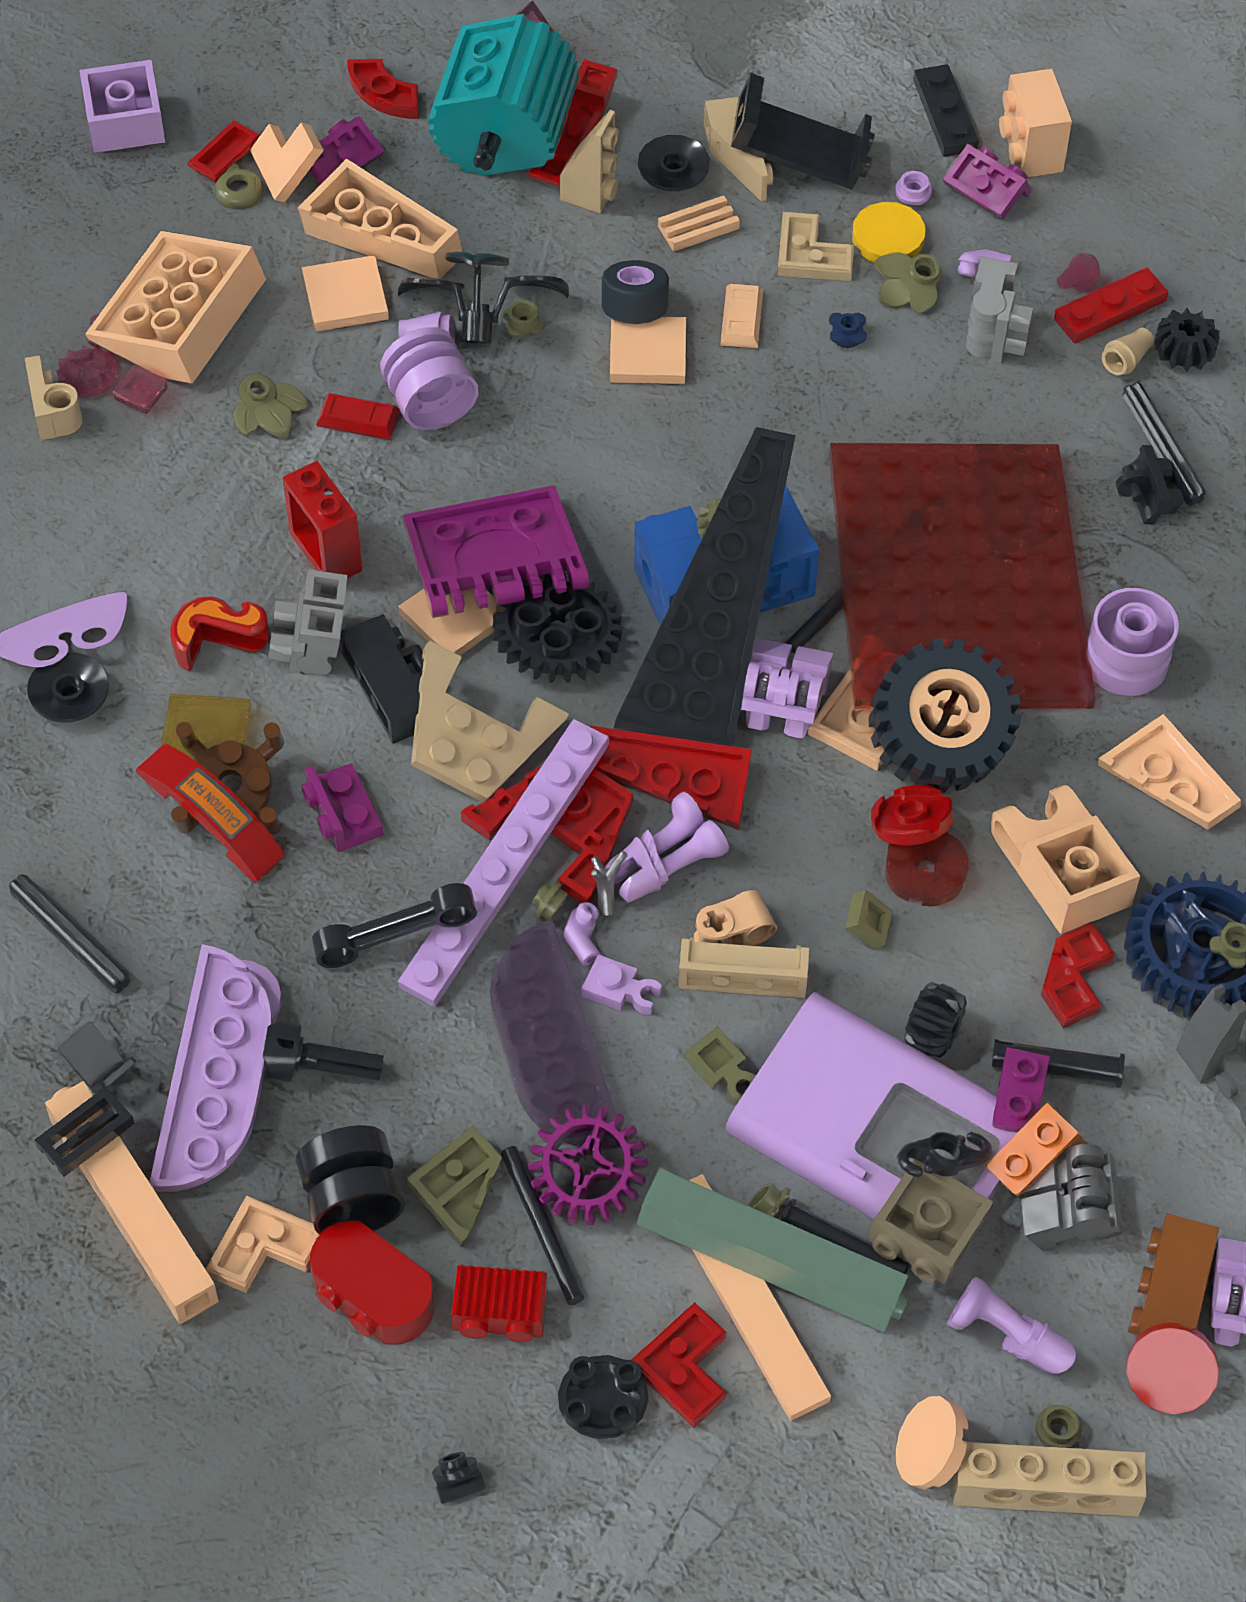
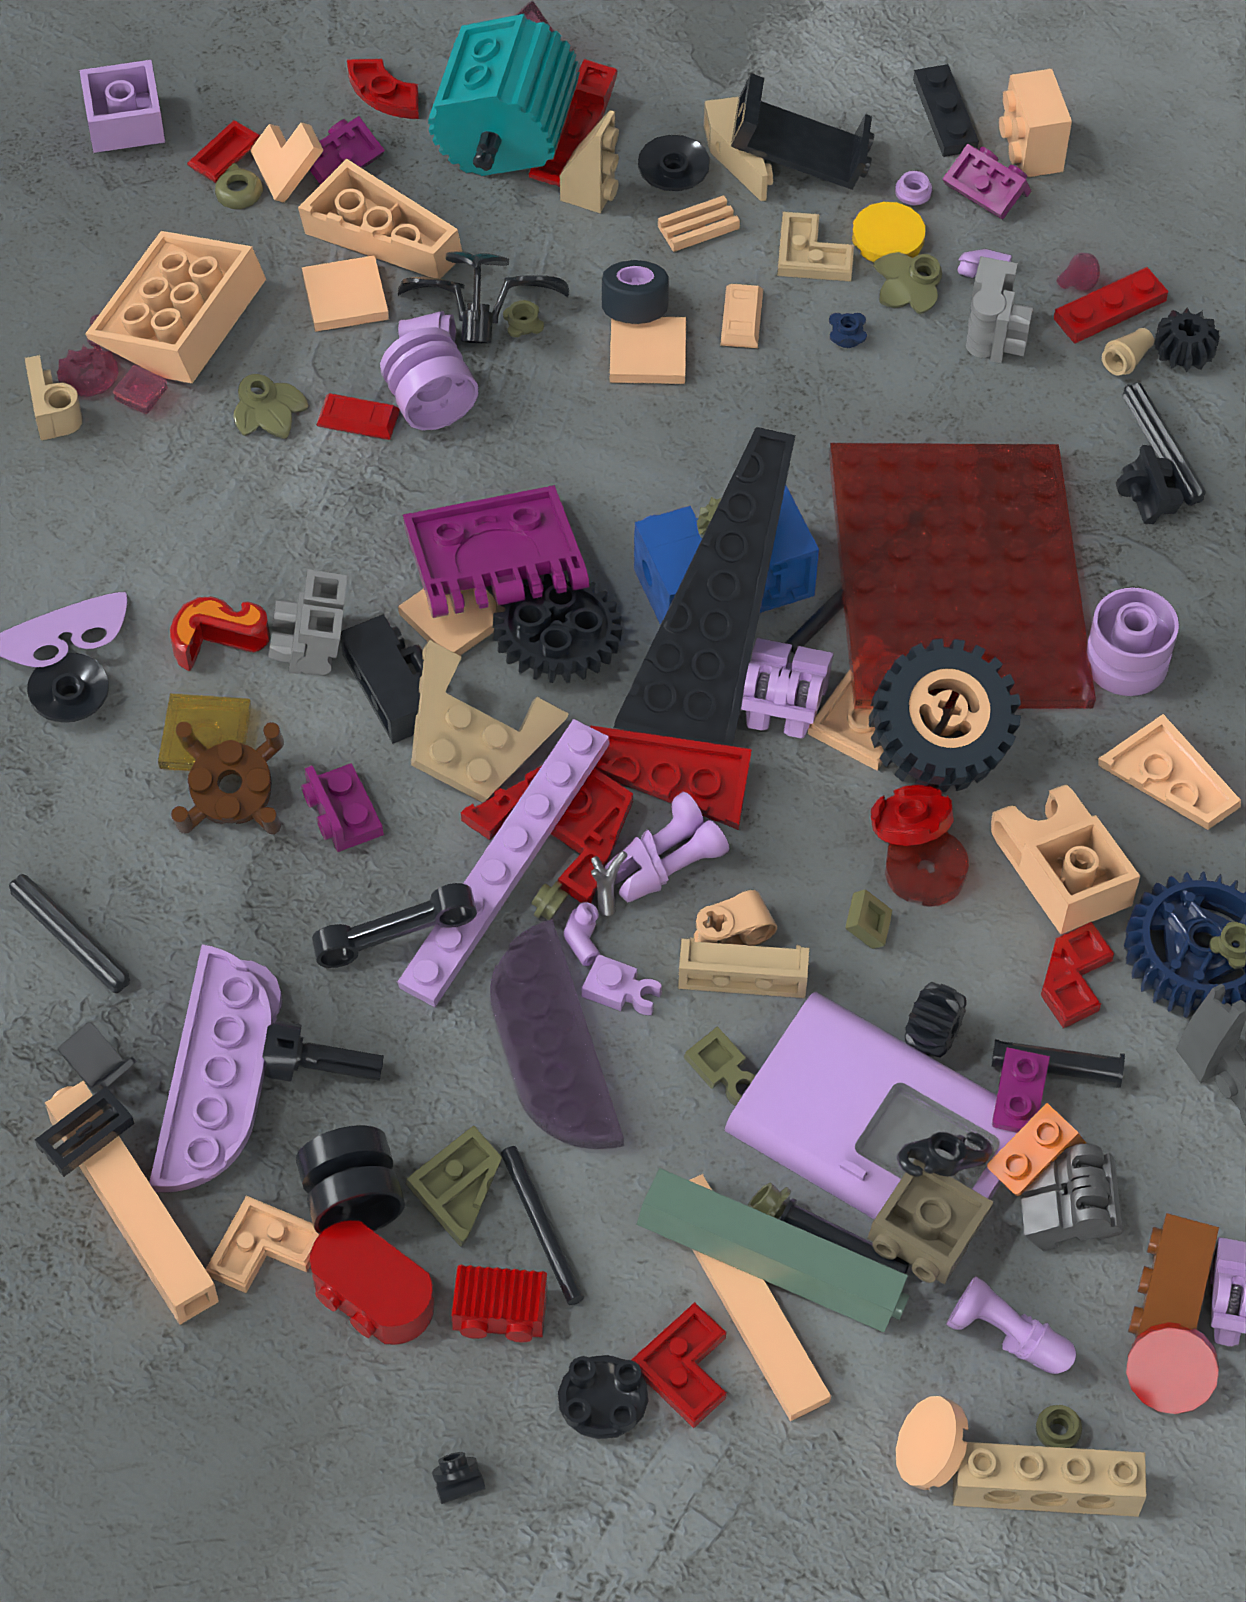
red slope [135,743,285,884] -> none
red window [282,461,362,578] -> none
magenta gear [528,1105,648,1226] -> none

